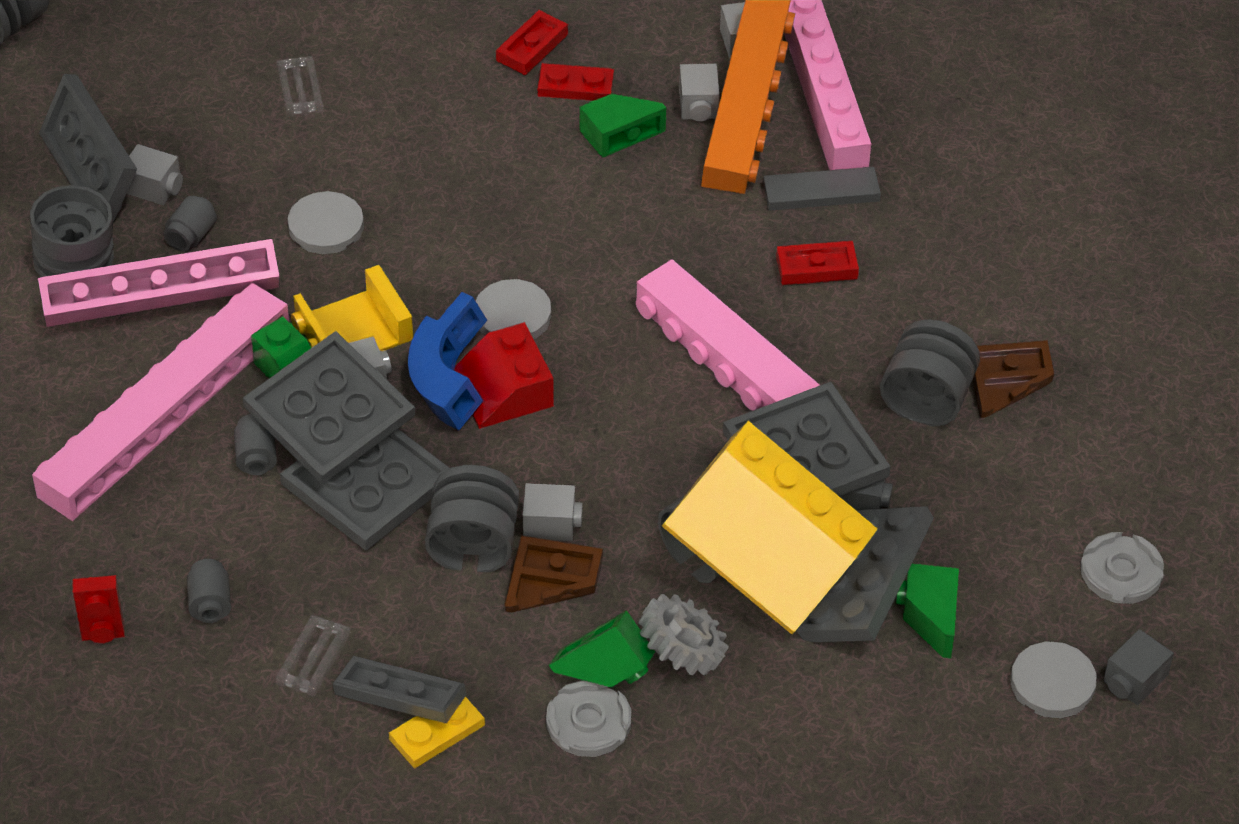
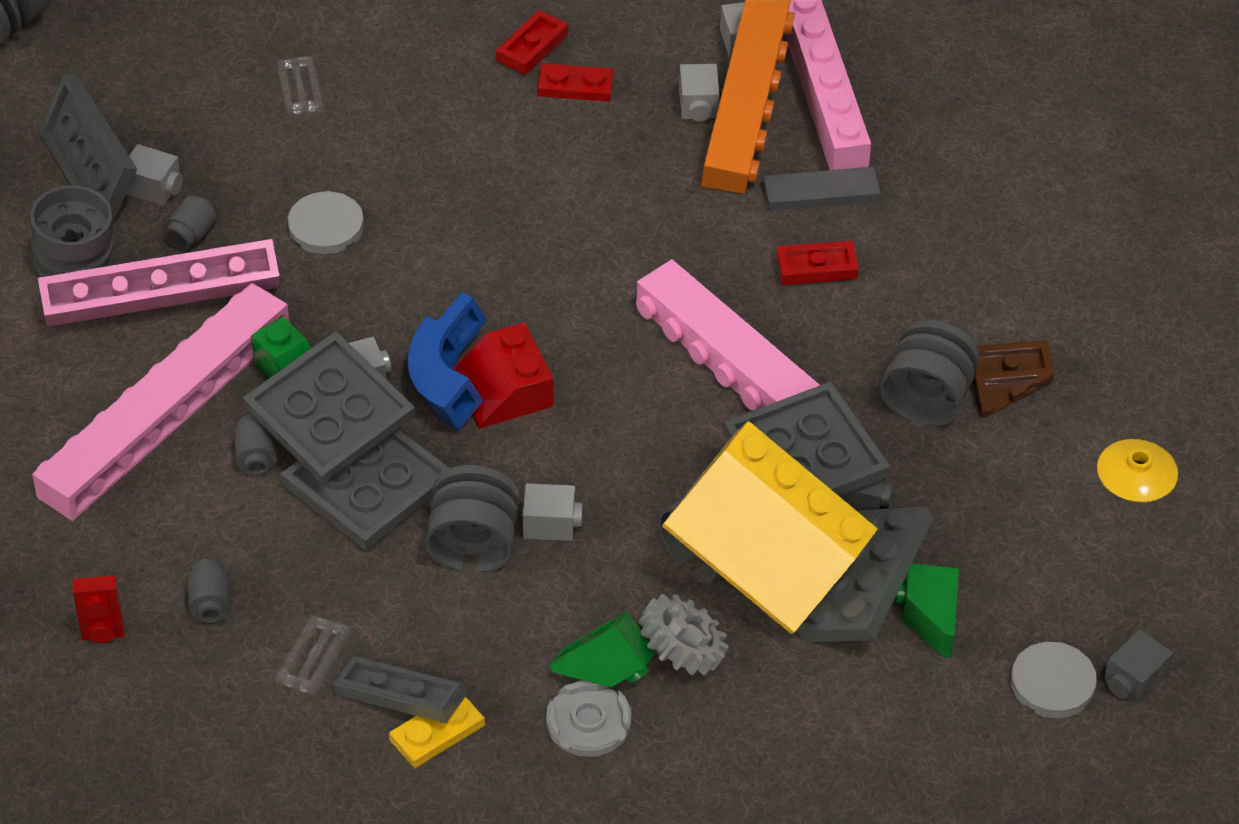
yellow panel [291,265,413,351] -> none
light grey tile [476,279,551,339] -> none
reddish brown wing [505,536,603,613] -> none
green slope [580,94,666,158] -> none
light grey tile [1081,532,1164,604] -> none
none -> yellow dish [1097,439,1178,502]

